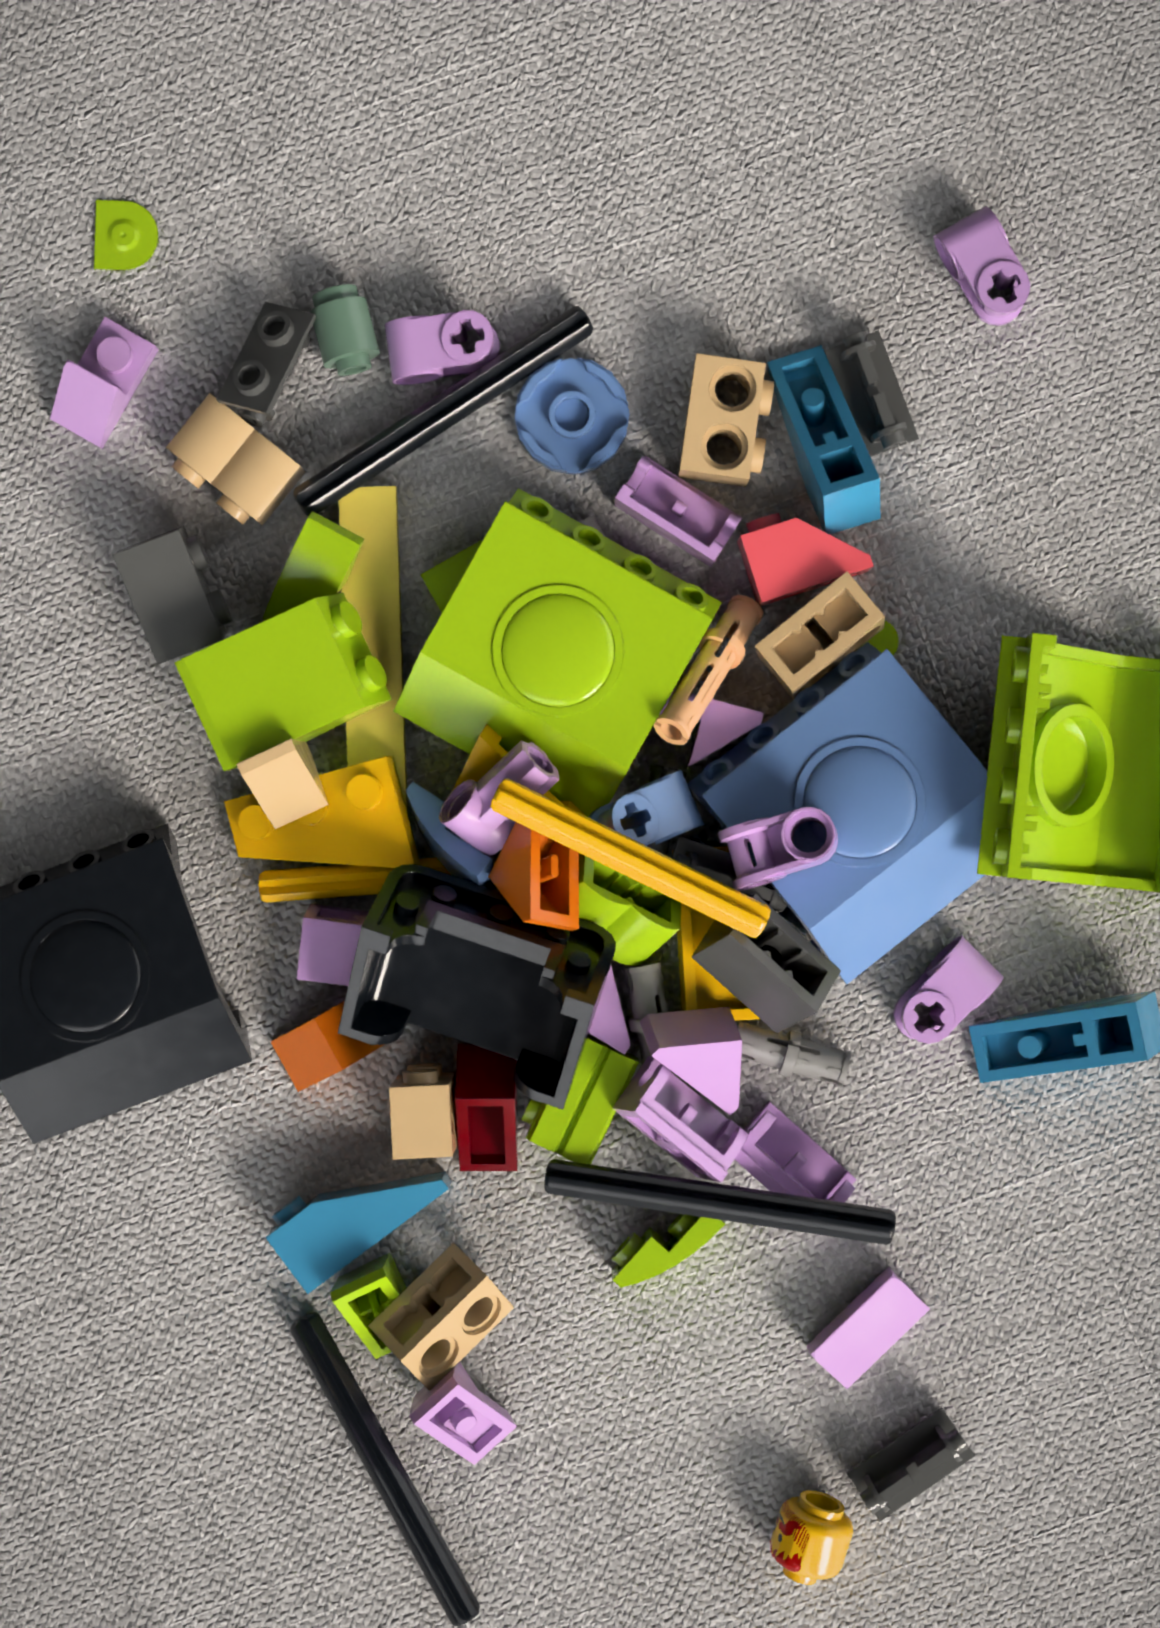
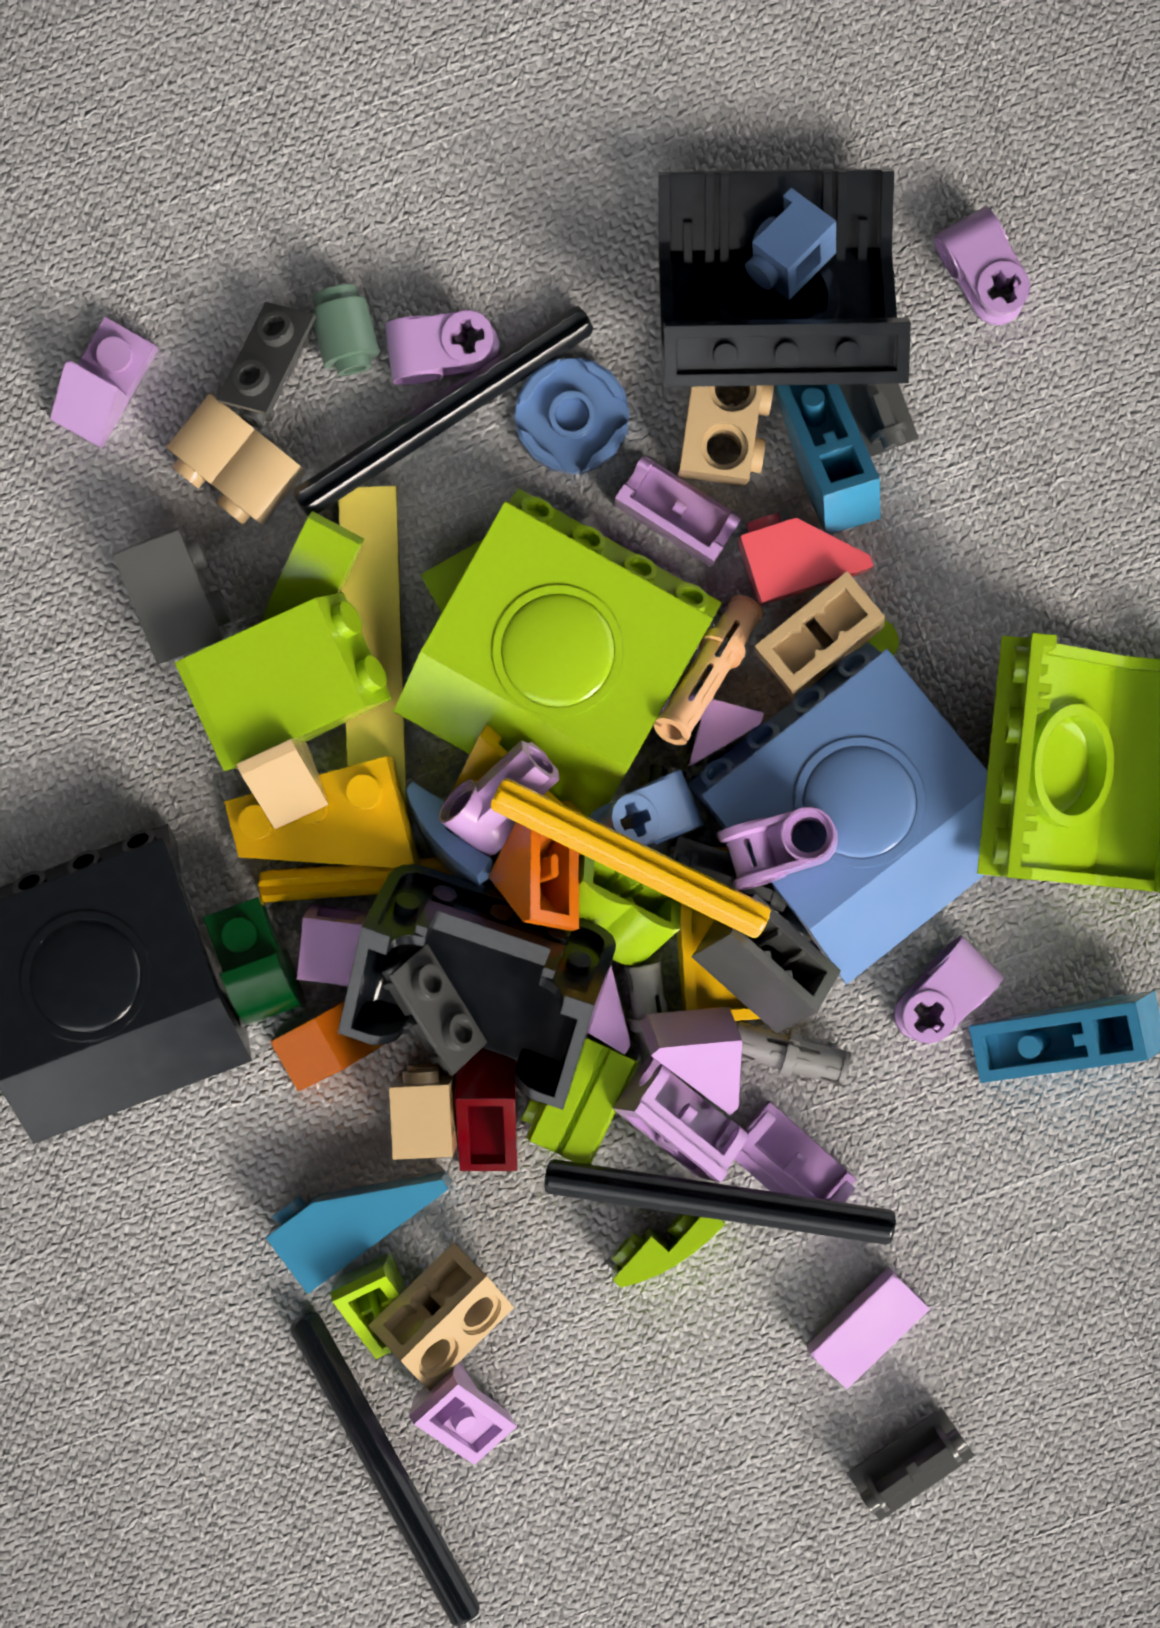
lime piece [94,200,158,270] -> none
yellow head [770,1490,853,1585] -> none
none -> dark green brick [203,896,307,1025]
none -> dark grey hinge [381,944,488,1075]
none -> black panel [657,168,911,387]
none -> medium blue brick [745,188,836,300]

